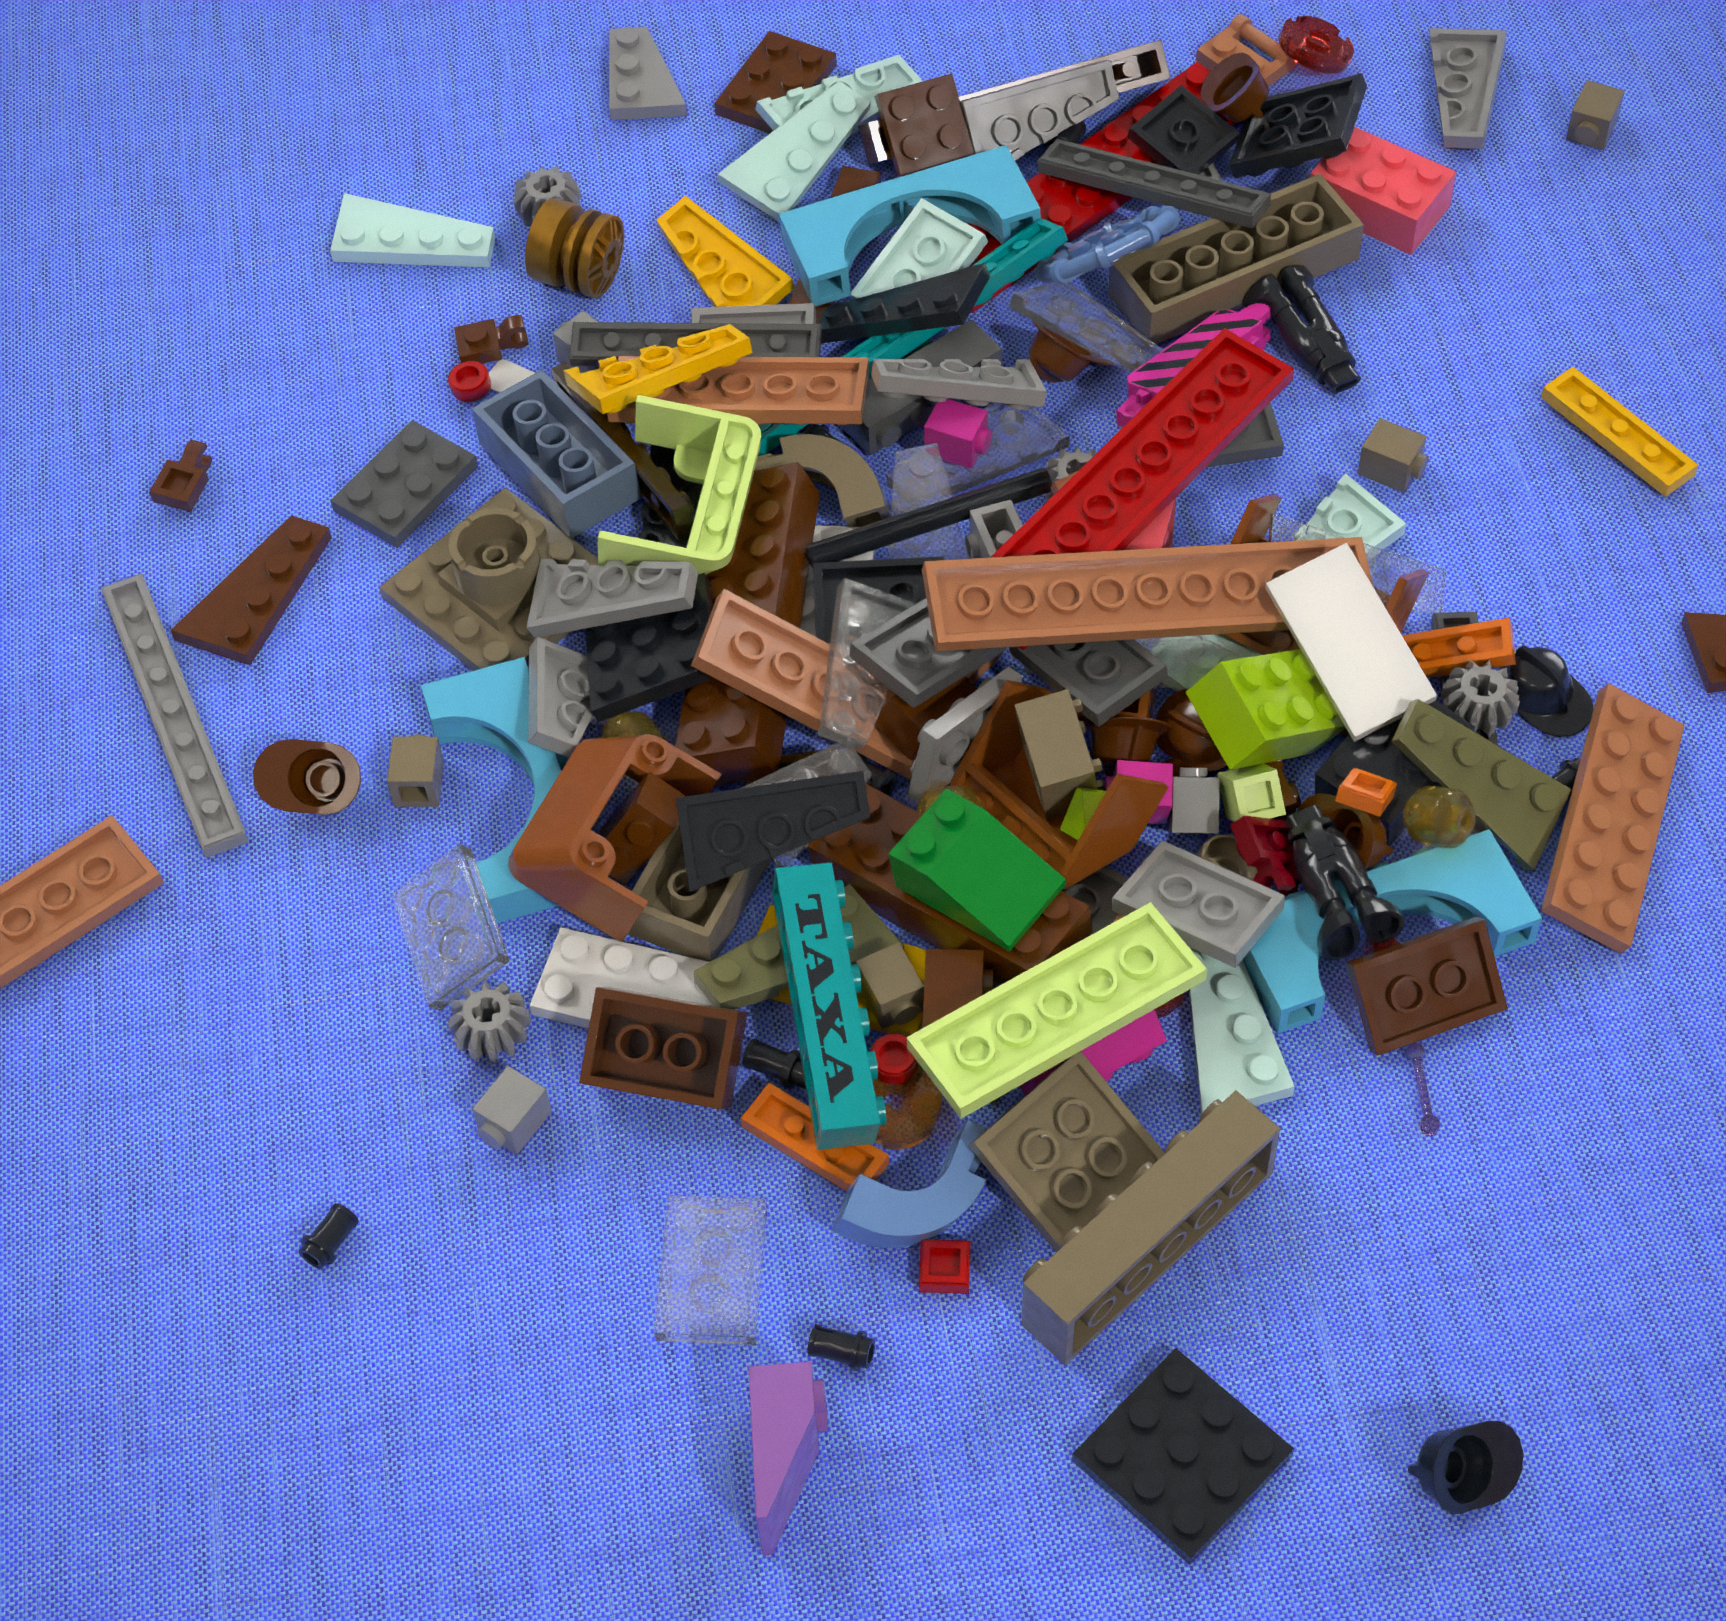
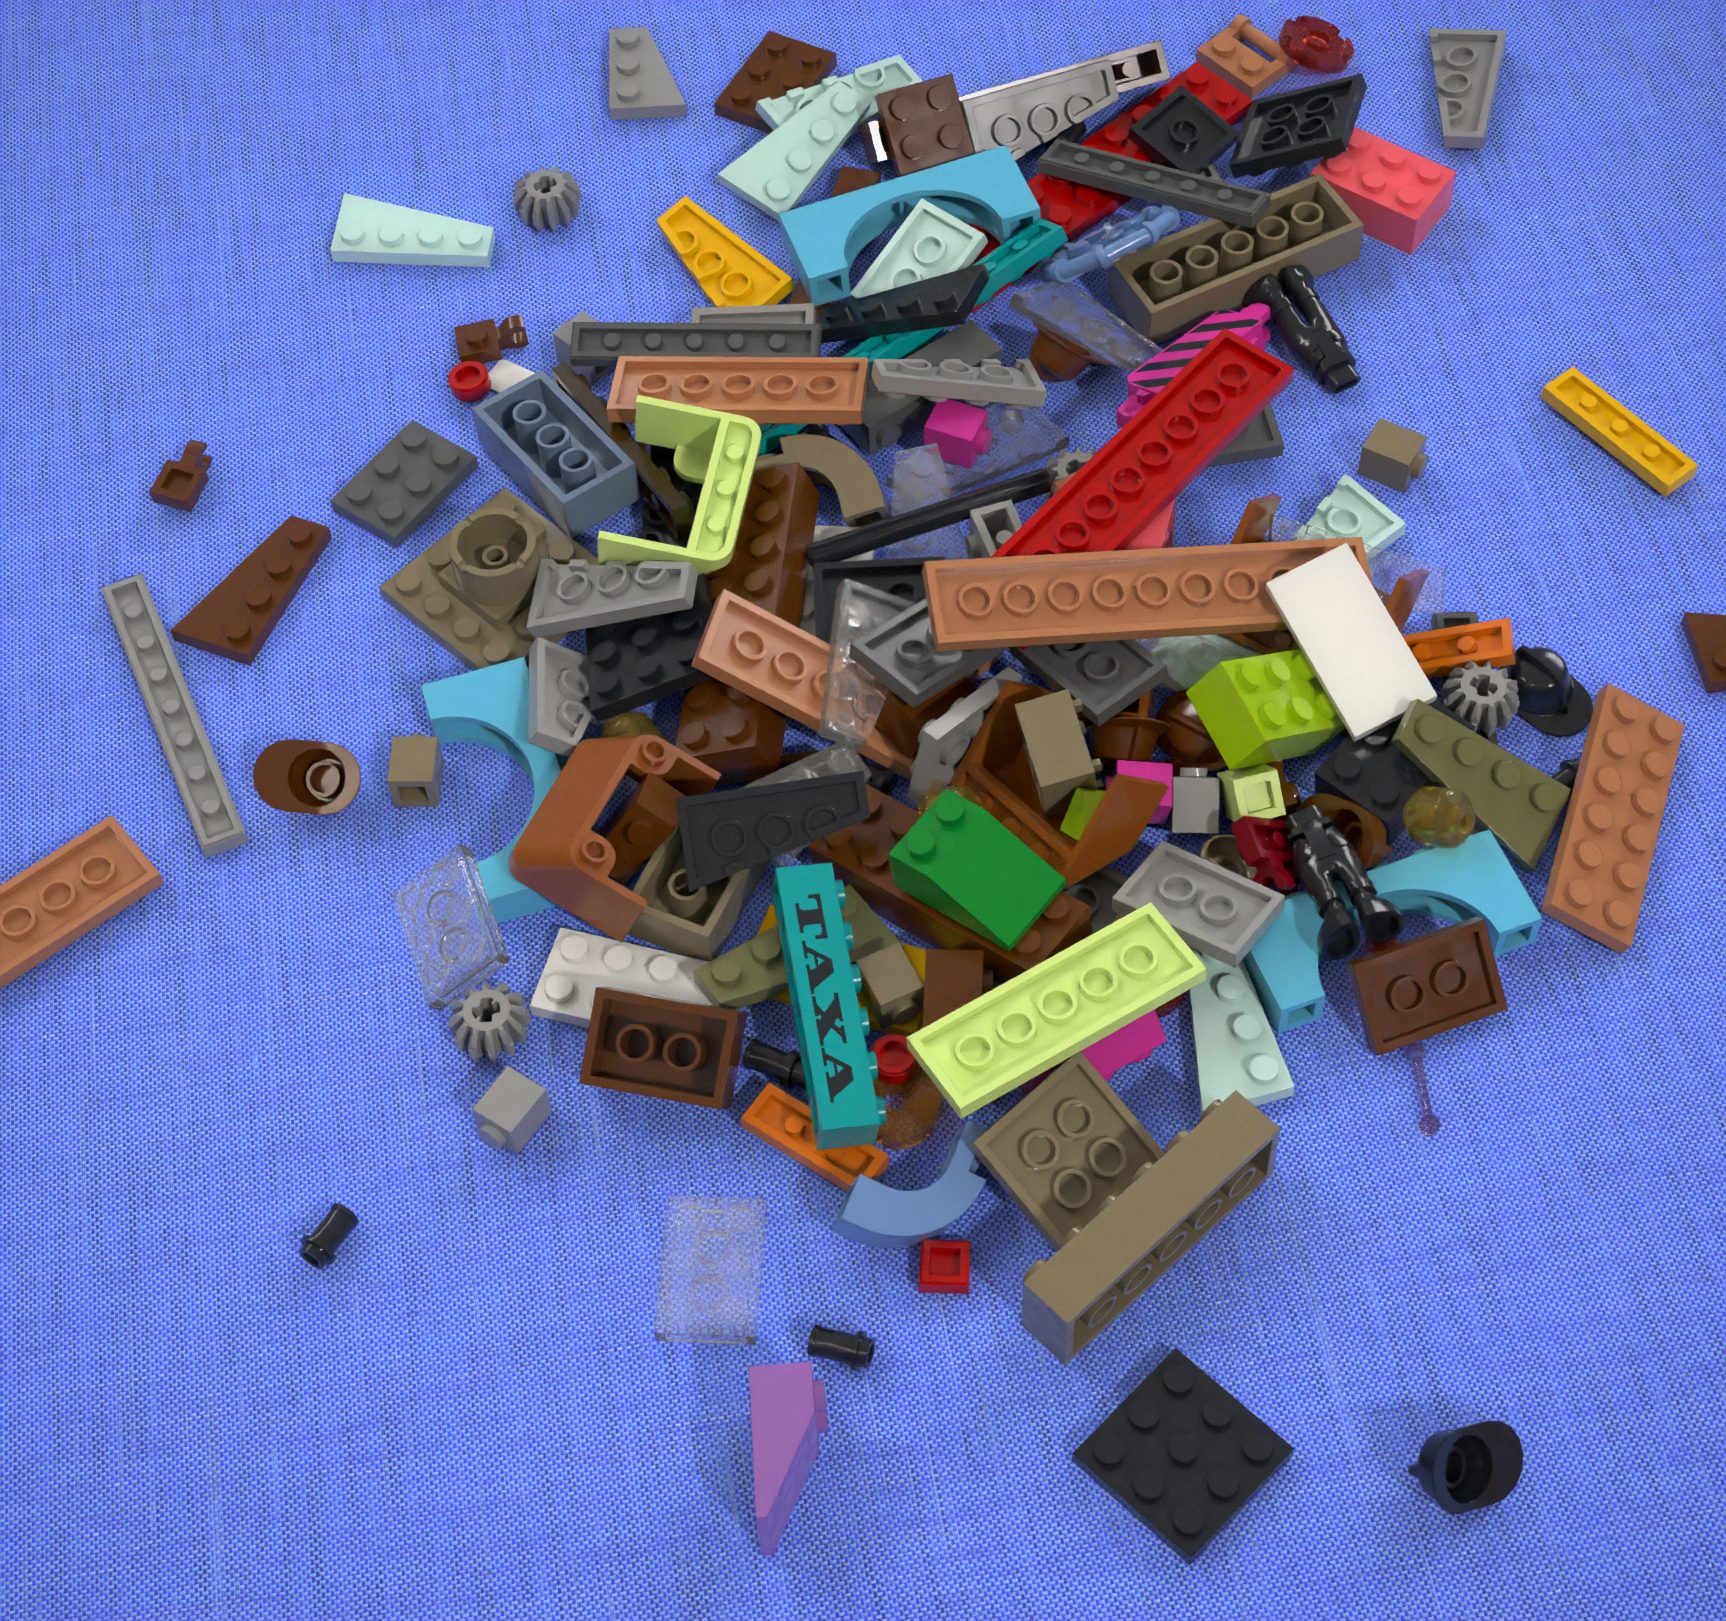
pearl gold wheel [525,198,625,298] -> none
yellow wing [563,324,753,414] -> none
reddish brown piece [1200,52,1269,123] -> none
orange tile [1335,768,1397,817] -> none
dark tan brick [1566,80,1625,151] -> none

